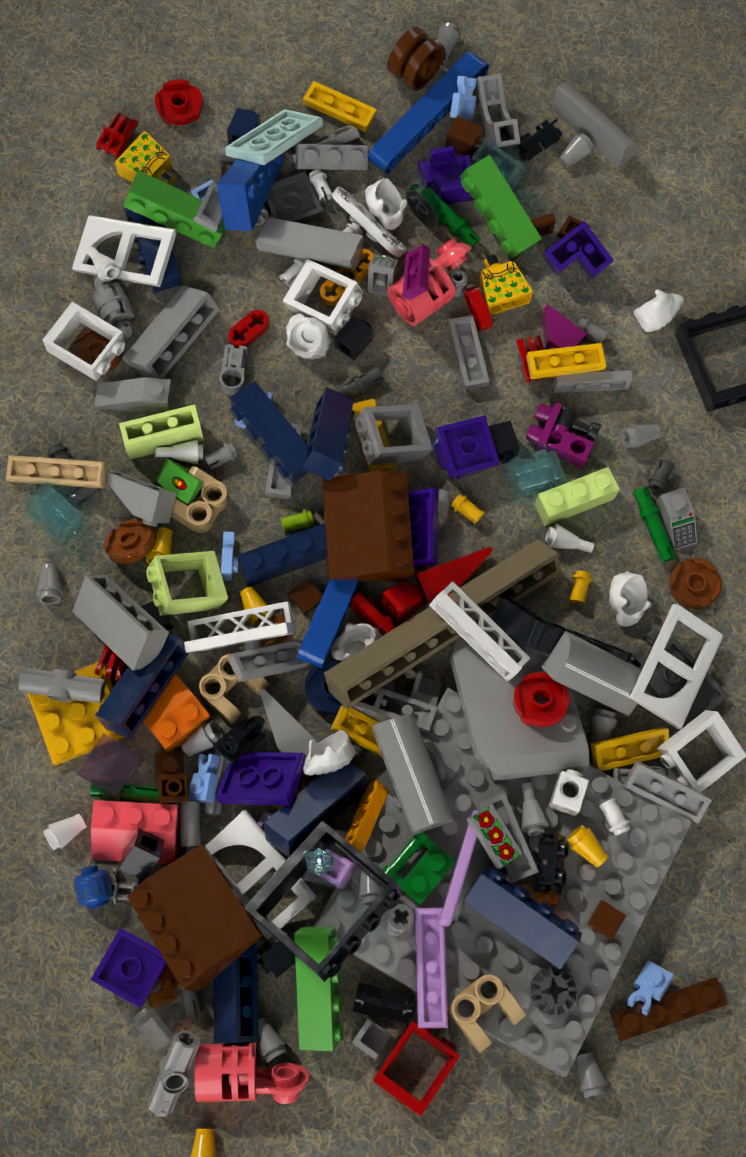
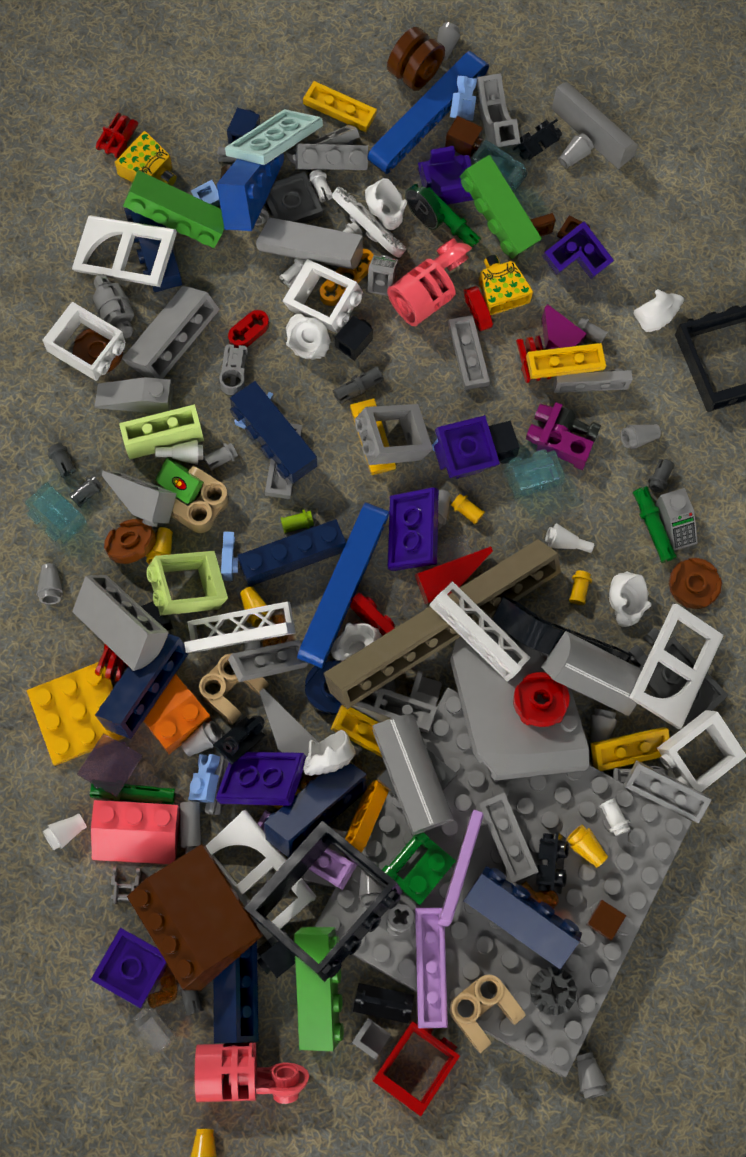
tan tile [6,455,108,489] -> none
light grey piece [18,667,106,704] -> none
blue head [74,865,114,909] -> none
white cone [87,247,120,282] -> none
black brick [119,829,164,881] -> none
light grey piece [148,1030,200,1117] -> none
red plate [155,79,203,125] -> none
reddish brown slope [155,752,188,803] -> none
light grey tile [193,182,223,232] -> none
light grey cone [256,1018,287,1065] -> none
reddish brown tile [288,578,323,616] -> none
dark blue brick [302,387,355,481] -> none
clear light blue piece [303,848,334,875] -> none
reddish brown slope [322,471,414,582] -> none
red slope [382,581,424,626] -> none
magenta plate [402,244,430,301] -> none
light grey pin [449,270,468,297] -> none
tile [467,804,522,869] -> none
light grey cone [521,782,549,836] -> none
yellowish green brick [534,467,619,526] -> none
white brick [548,769,589,816] -> none
reddish brown plate [610,977,727,1041] -> none
light blue plate [627,960,673,1016] -> none

